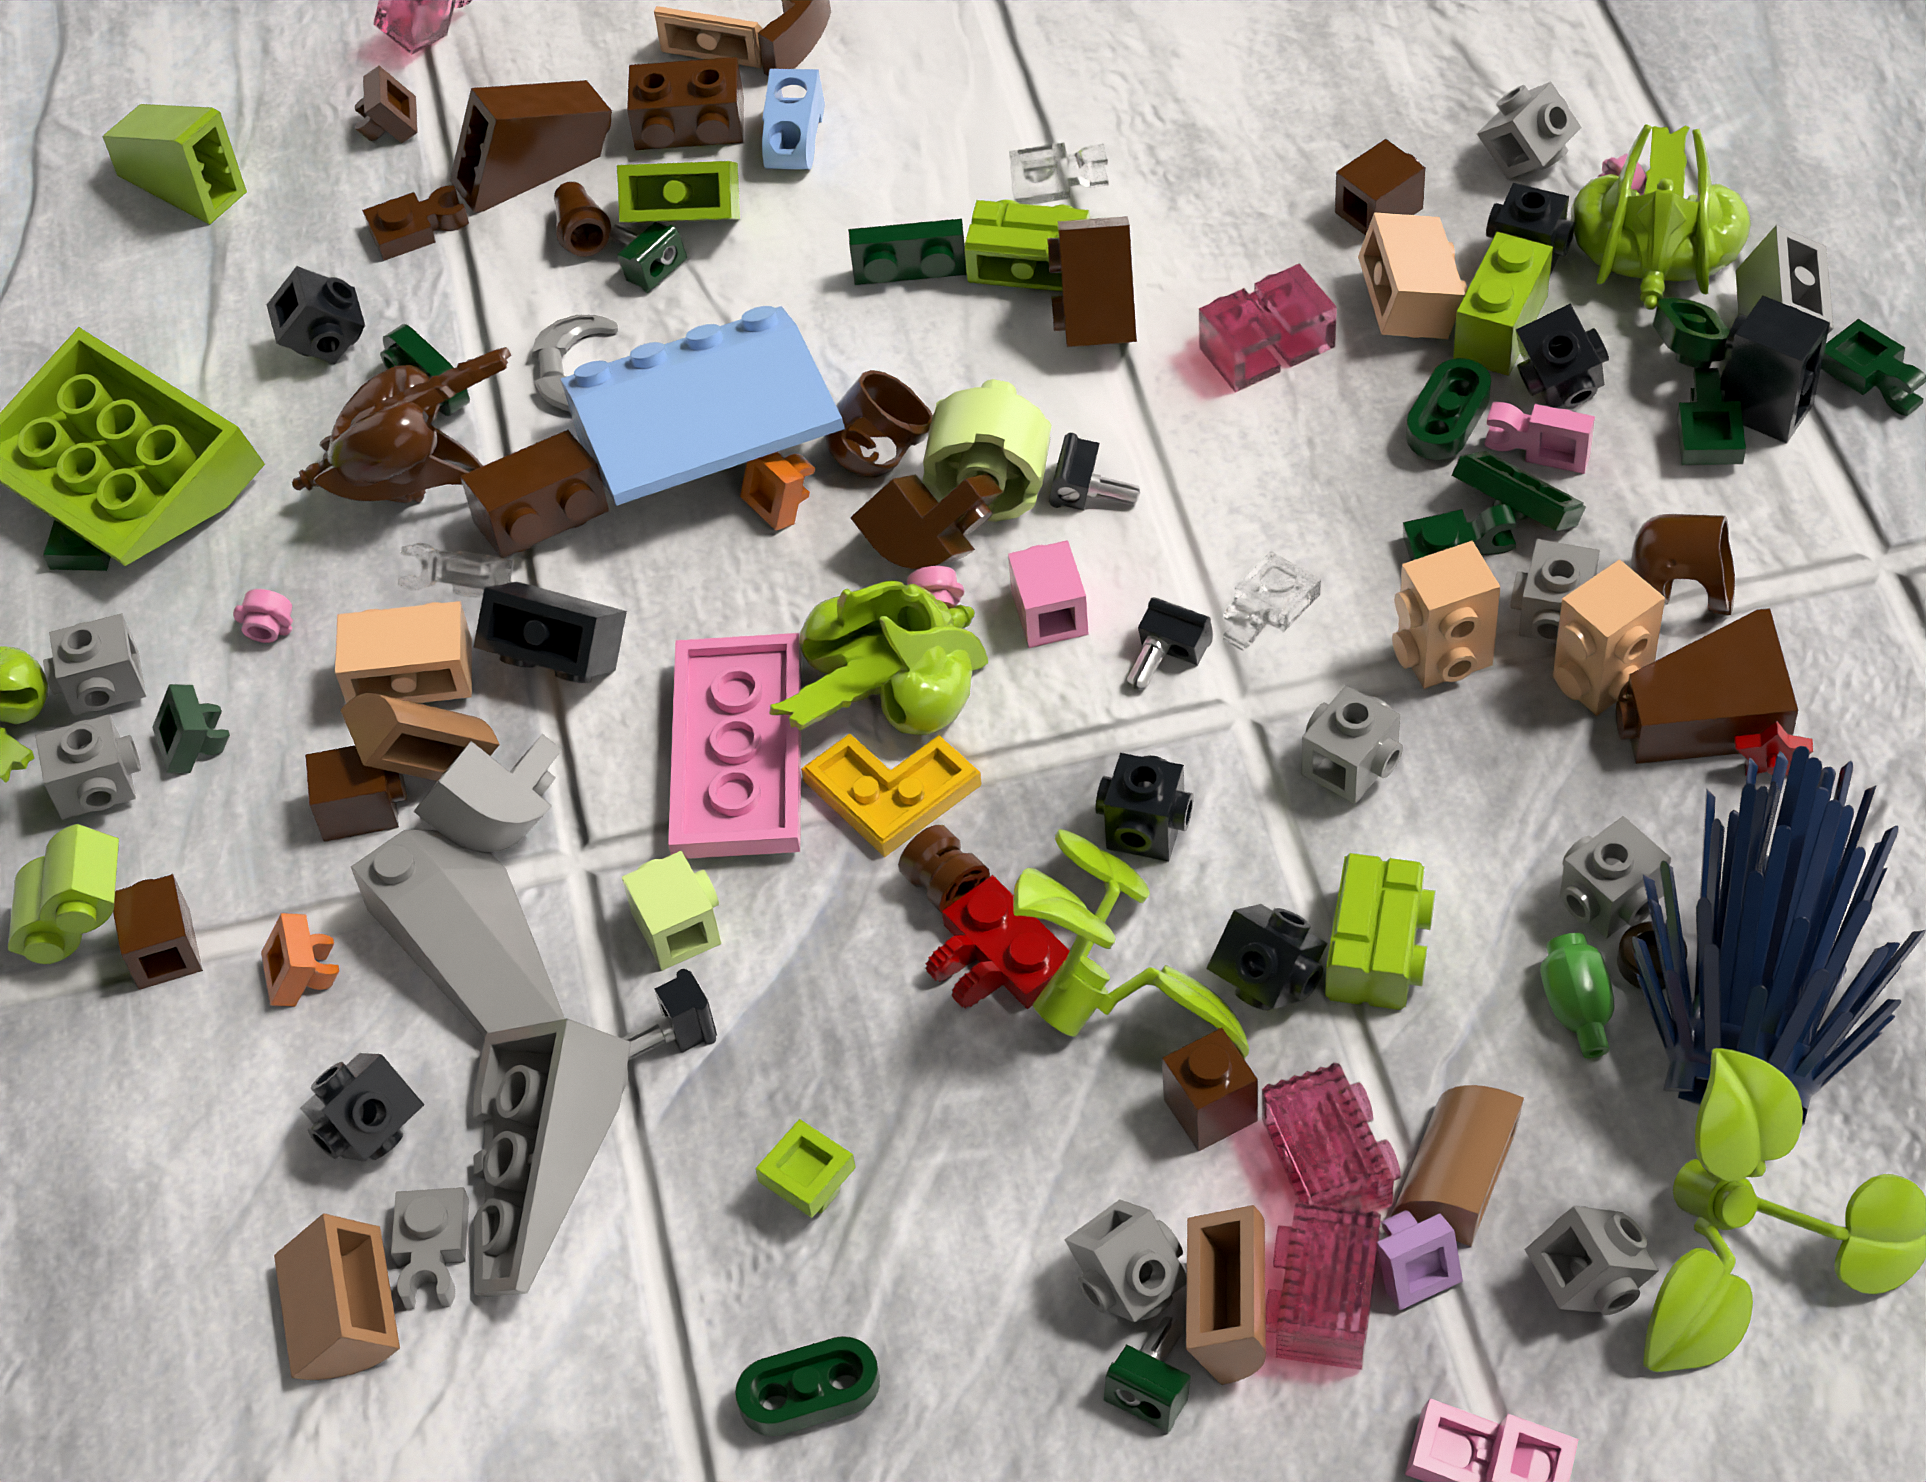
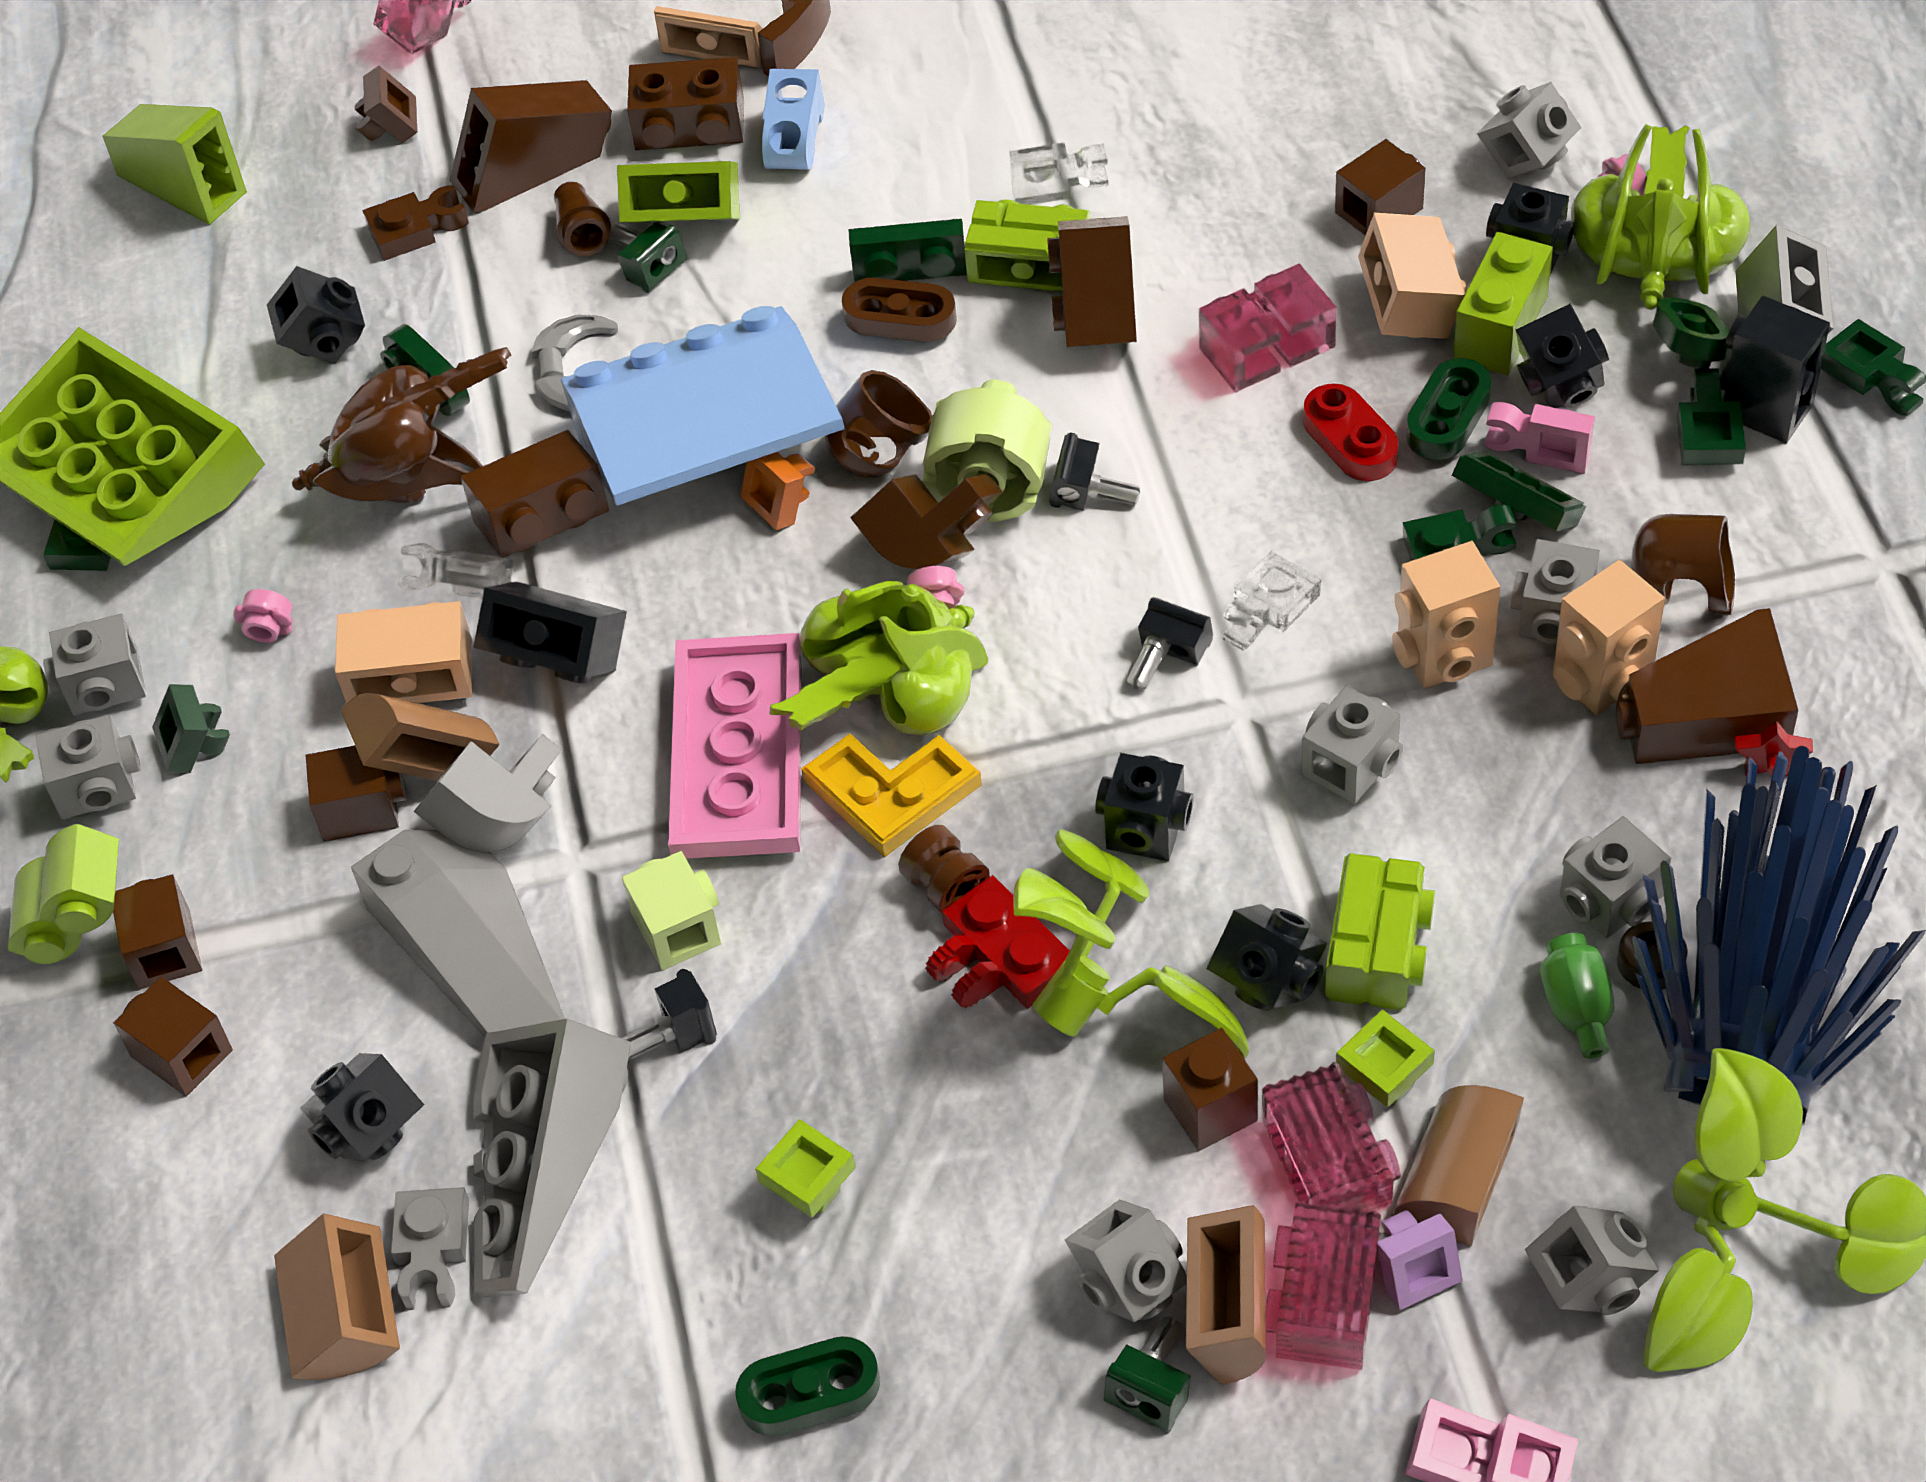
orange tile [261,913,340,1007] -> none
bright pink brick [1008,540,1089,648] -> none
none -> reddish brown brick [113,976,233,1097]
none -> reddish brown plate [842,278,957,342]
none -> red plate [1303,383,1398,481]
none -> lime tile [1335,1009,1435,1108]

